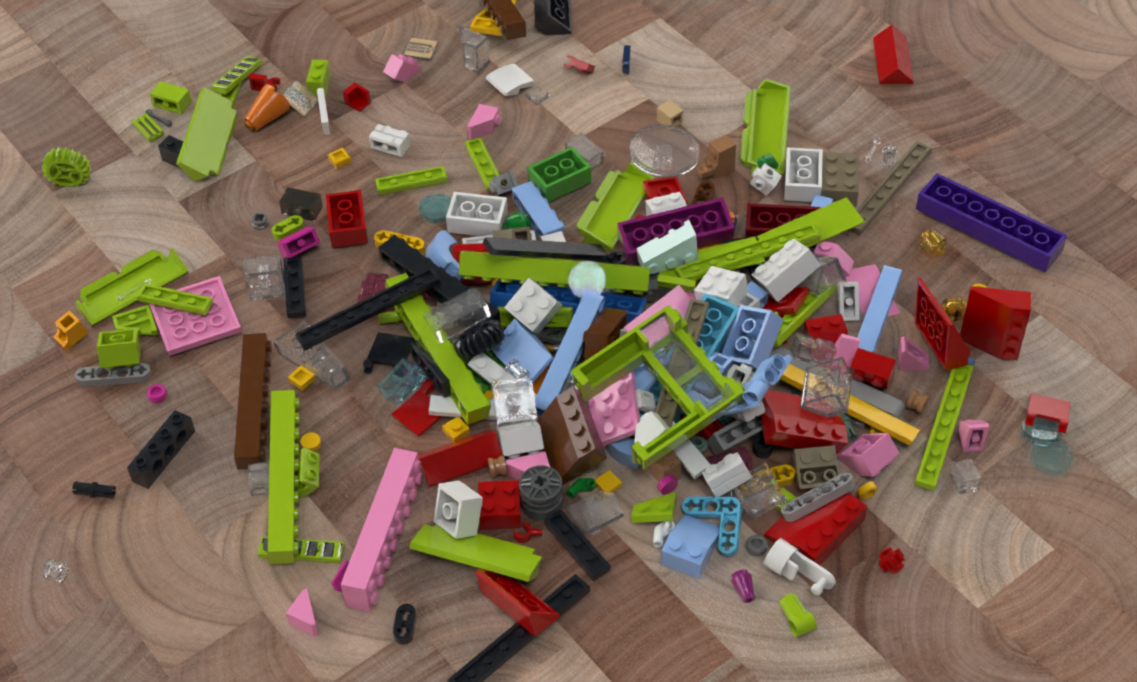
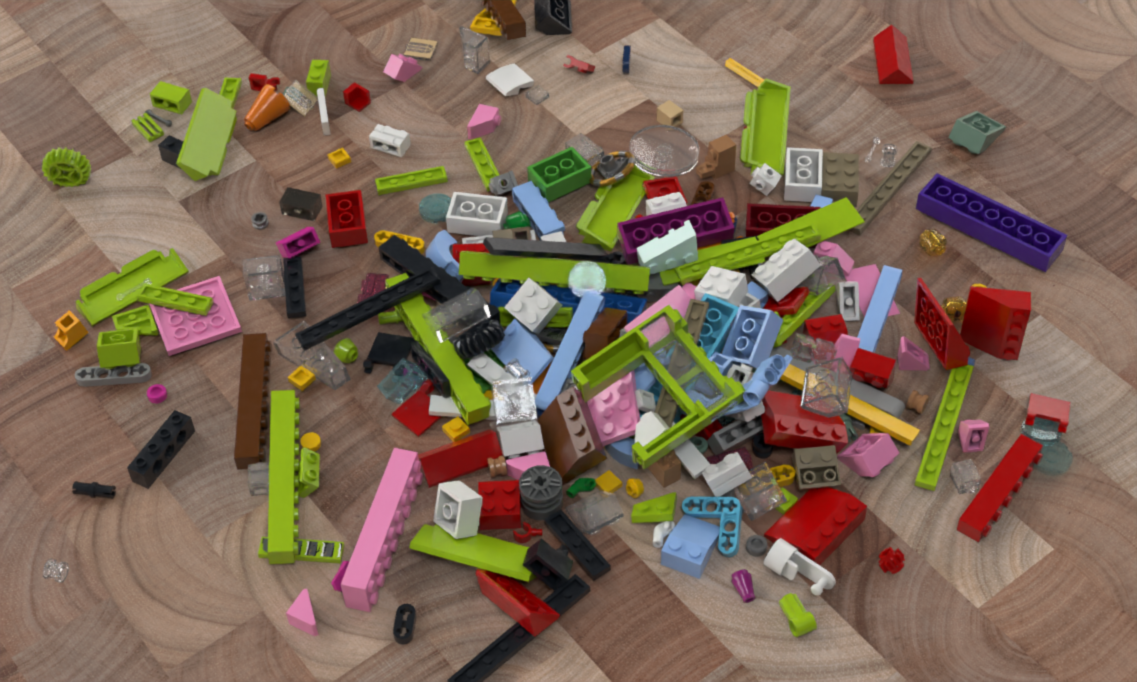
lime tile [211,56,262,95] -> none
lime beam [271,215,304,241] -> none
lime tile [657,274,696,293] -> none
dark pink tile [657,475,678,495] -> none
green arm [757,153,779,169] -> none
light grey beam [781,473,856,522] -> none
yellow tile [856,481,878,500] -> none
none -> lime cone [333,338,358,363]
none -> black hinge [523,538,573,591]
none -> flat silver piece [589,150,635,187]
none -> yellow plate [626,478,644,498]
none -> yellow axle [725,58,764,87]
none -> sand green slope [948,111,1006,154]
none -> red brick [957,434,1043,543]

